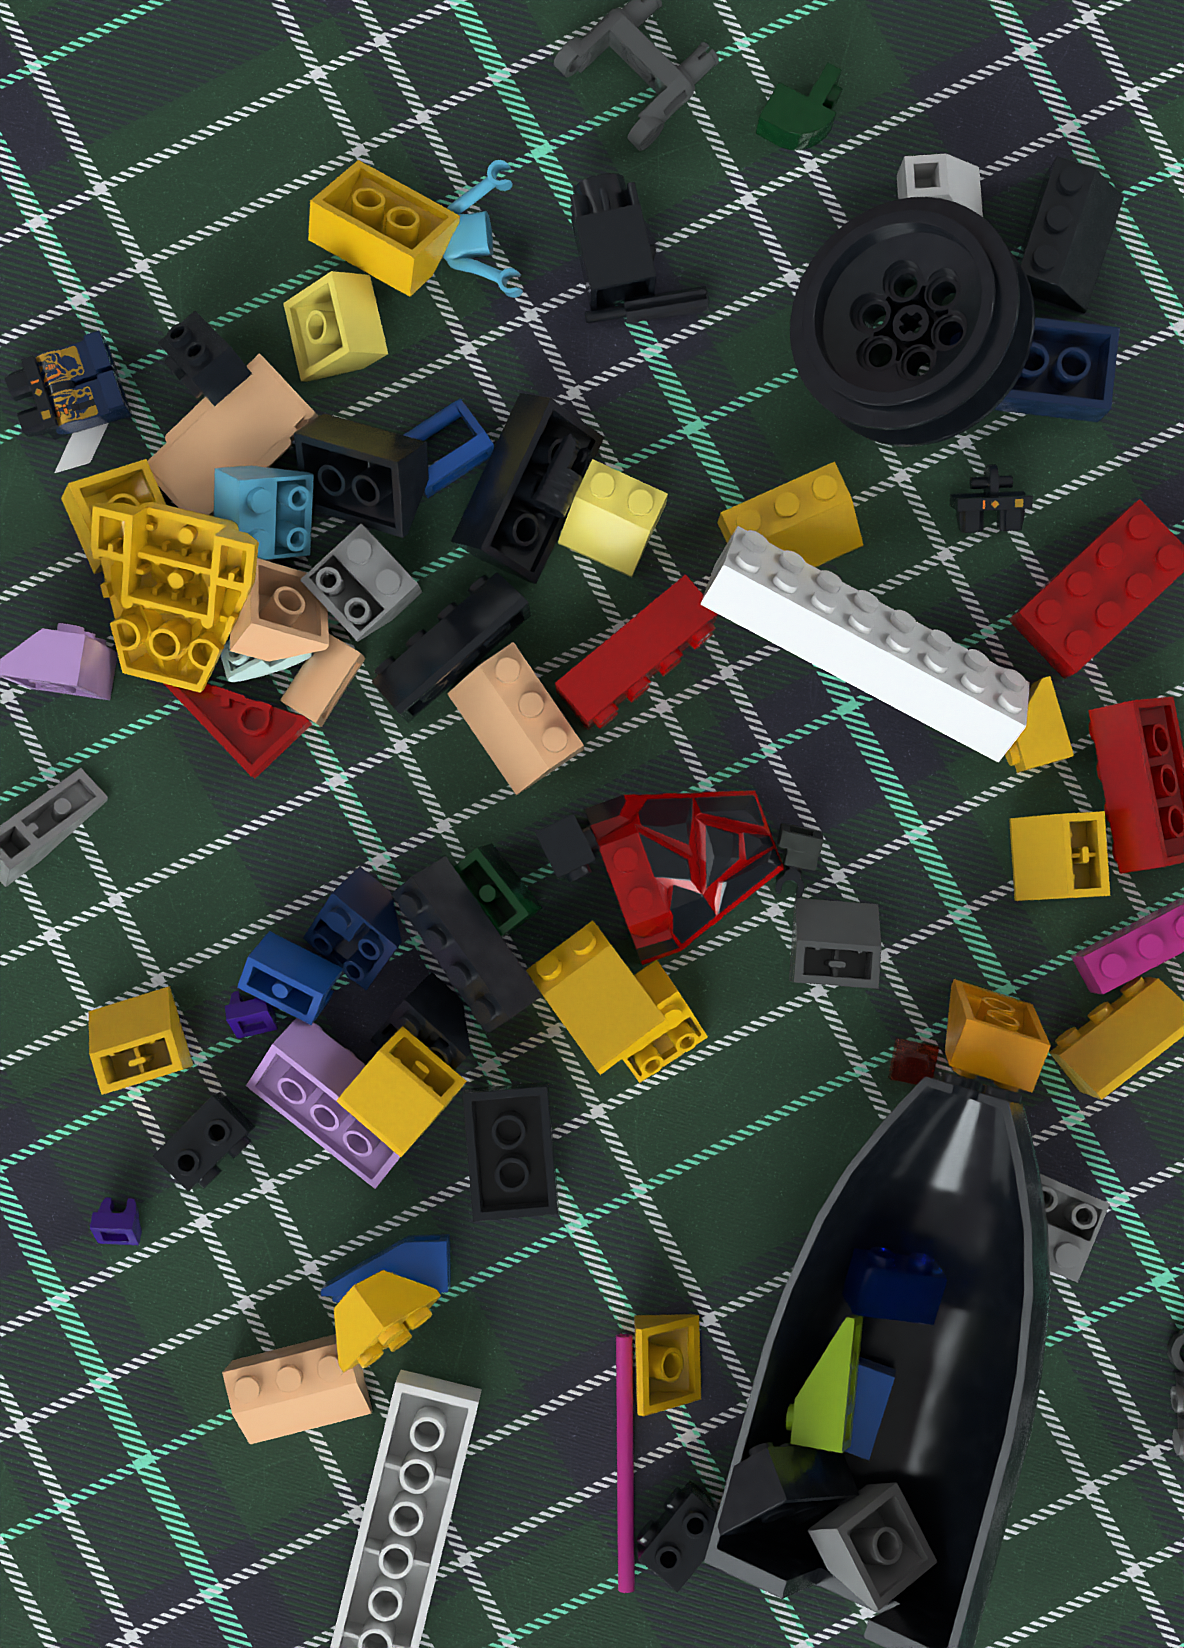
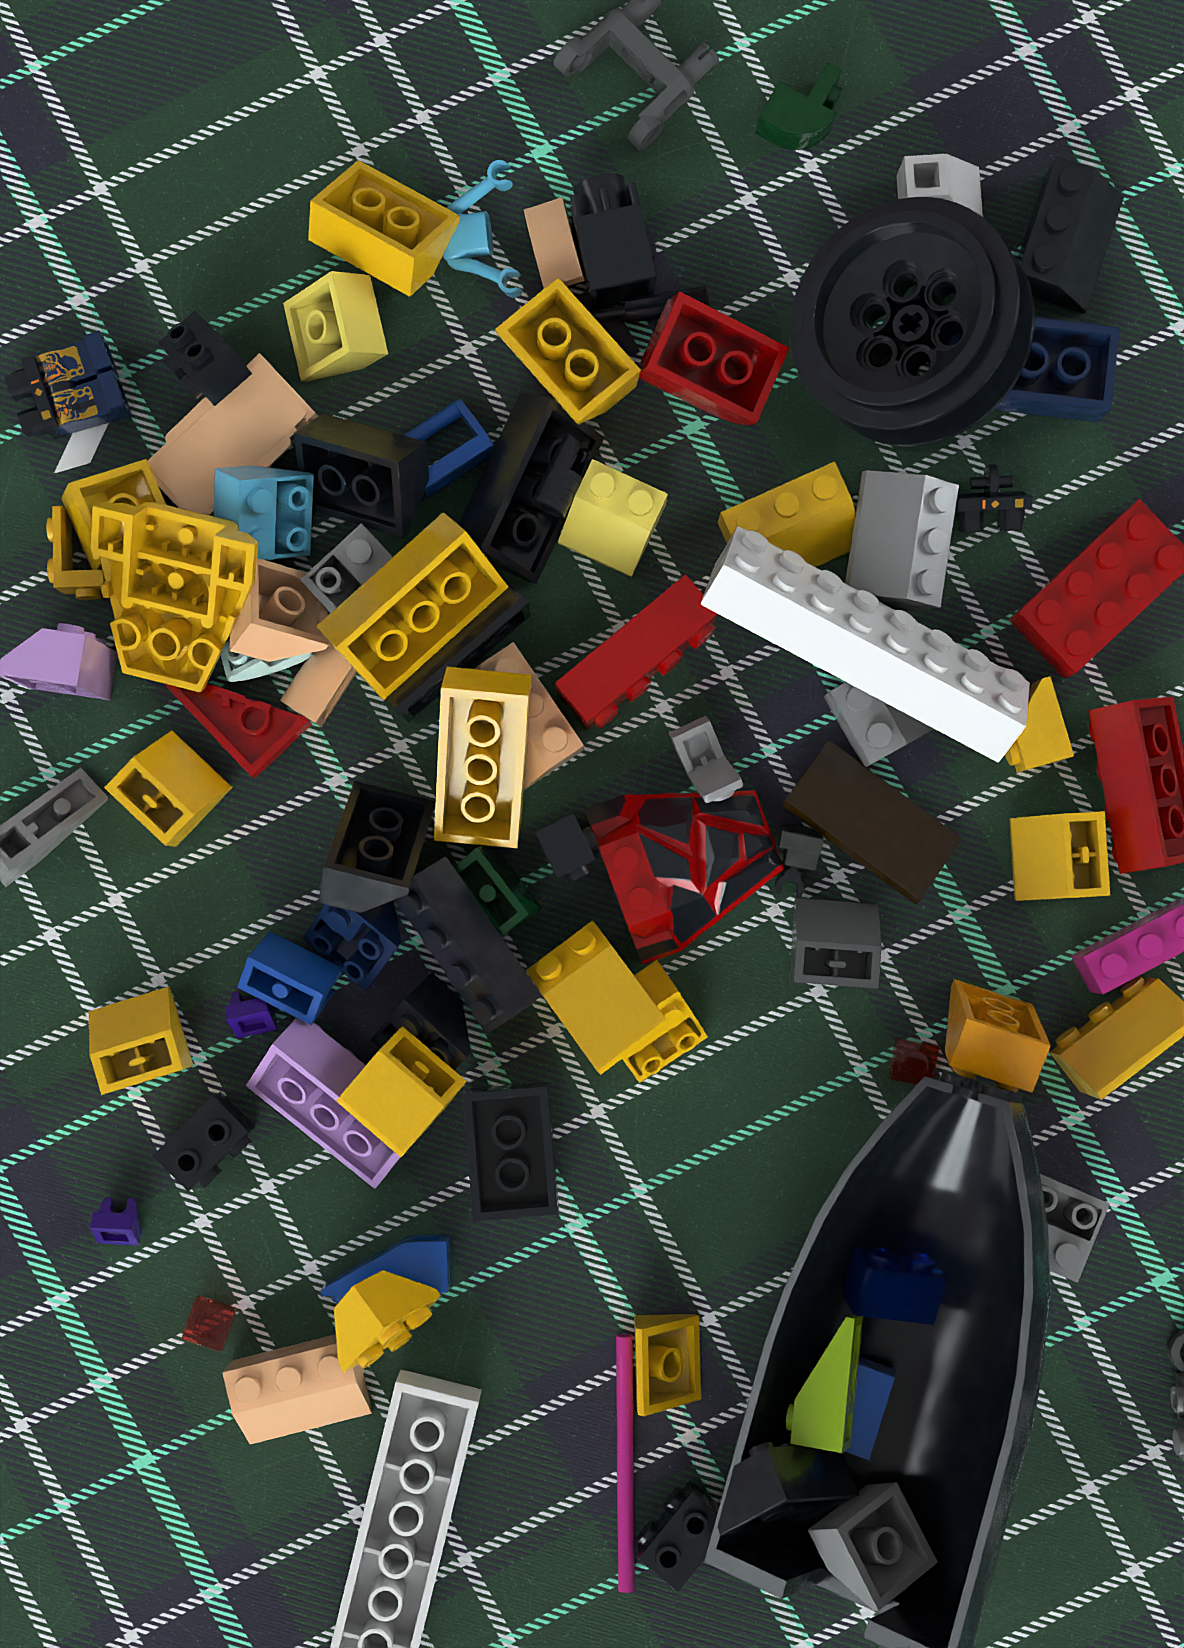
none -> yellow bracket [46,506,105,600]
none -> yellow slope [104,731,233,847]
none -> clear red plate [181,1295,238,1352]
none -> yellow brick [316,512,509,700]
none -> black slope [318,781,436,913]
none -> yellow brick [434,667,532,848]
none -> yellow slope [495,278,641,425]
none -> light nougat slope [524,197,585,288]
none -> red brick [638,291,789,425]
none -> light grey bracket [669,716,744,803]
none -> dark brown tile [781,740,962,904]
none -> light grey slope [824,682,934,767]
none -> light grey slope [845,470,959,611]

